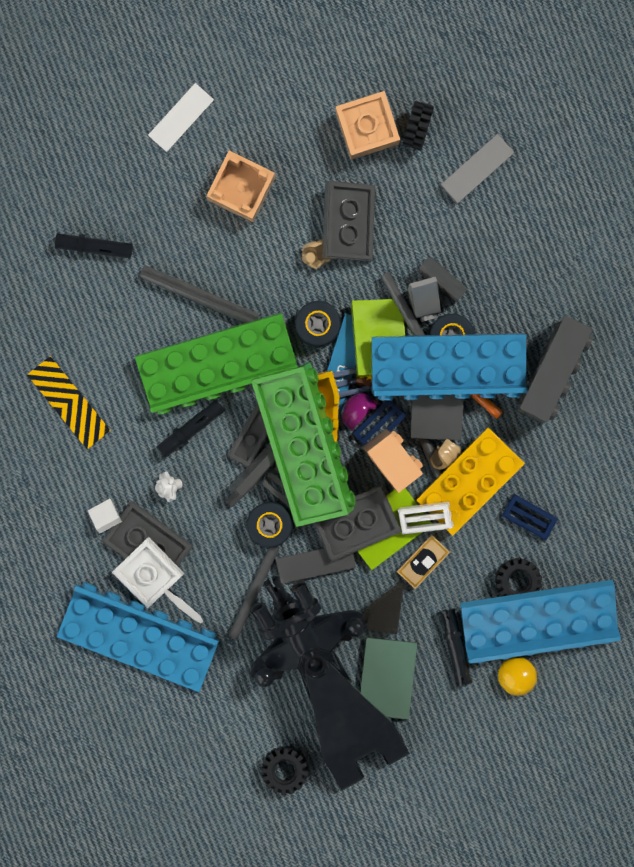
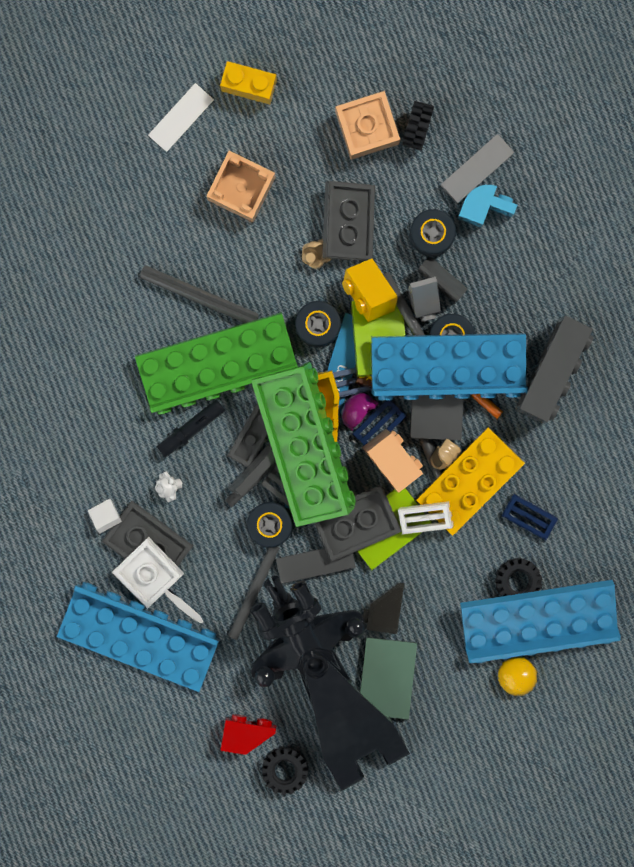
sticker [27,356,111,449] -> none
black pin [55,233,133,259] -> none
tile [397,535,450,589] -> none
black pin [439,608,472,686] -> none
none -> yellow brick [220,61,277,105]
none -> red slope [220,714,277,755]
none -> yellow brick [342,259,398,322]
none -> black wheel [410,209,456,256]
none -> medium azure brick [457,185,517,228]

